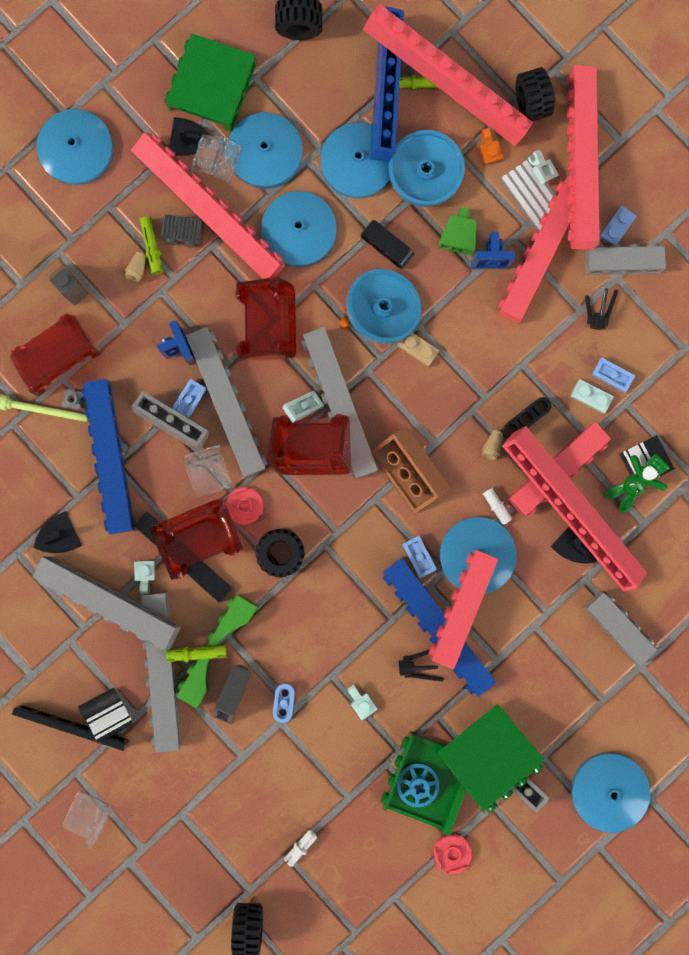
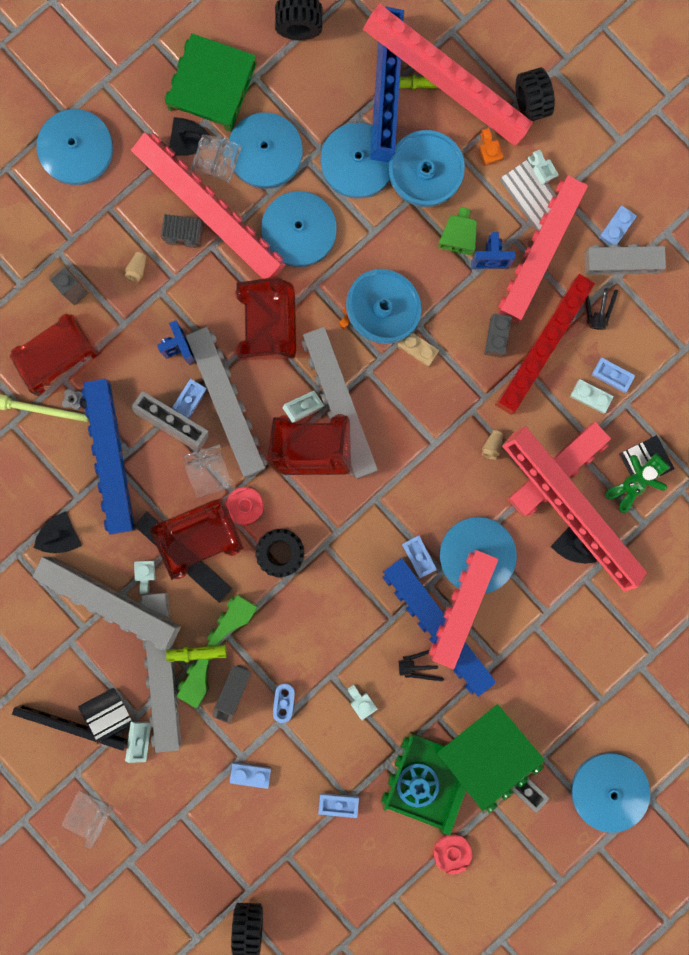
lime pin [139,216,163,275] -> none
white axle [284,830,317,867] -> none
black beam [360,220,414,269] -> none
nougat slope [371,426,450,514] -> none
white axle [482,487,512,525] -> none
black beam [501,397,552,439] -> none
coral brick [566,65,600,250] -> none
light grey brick [583,592,657,666] -> none
none -> light aqua plate [125,721,151,763]
none -> light blue plate [230,762,271,789]
none -> light blue plate [318,793,359,818]
none -> dark grey brick [484,314,512,358]
none -> red brick [495,273,595,415]

